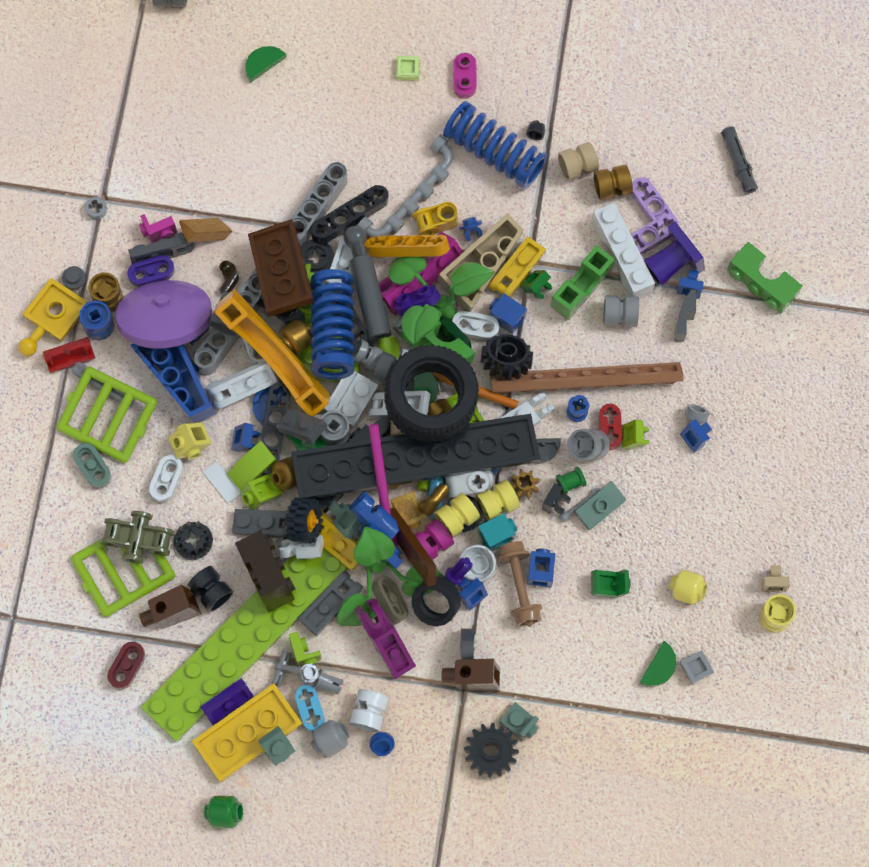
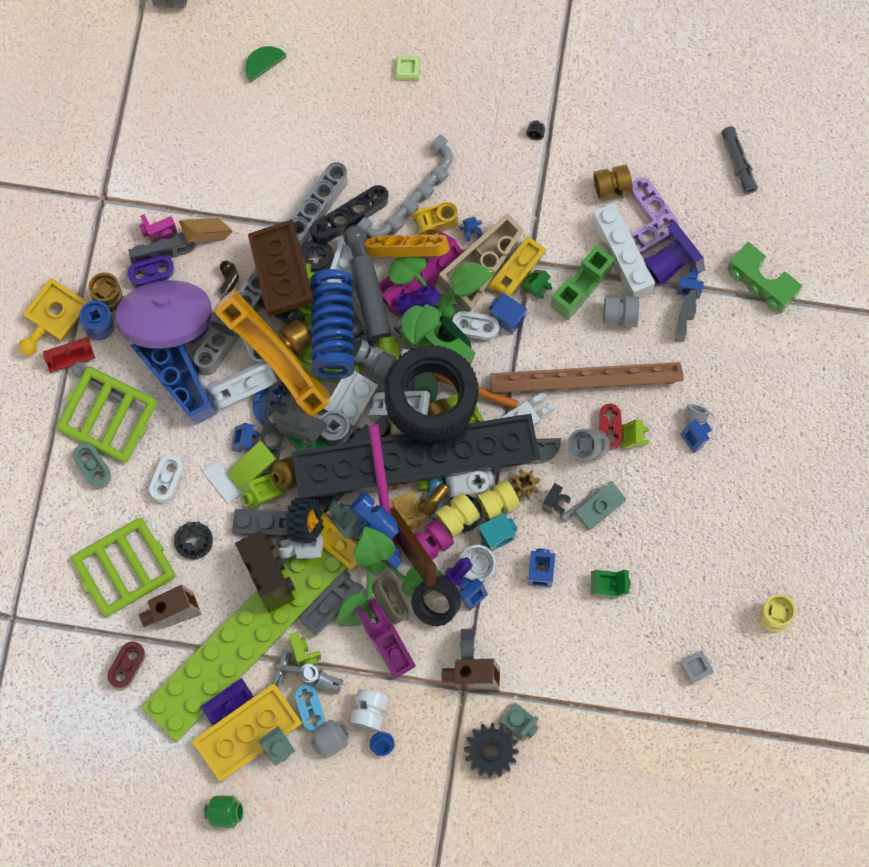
dark grey plate [62,266,86,289] -> none
light grey bush [85,197,107,219] -> none
olive axle [100,511,174,564] -> none
light yellow brick [168,422,212,460] -> none
black wheel [187,565,234,612] -> none
blue piece [443,101,548,189] -> none
dark pink plate [453,53,477,98] -> none
black gear [480,334,533,381] -> none
medium nougat piece [498,541,543,627] -> none
green bush [555,466,587,495] -> none
tan wheel [558,142,599,181] -> none
blue bush [566,395,590,422] -> none
green tile [639,641,676,687] -> none
light yellow head [669,570,708,605] -> none
tan tile [761,566,790,592] -> none

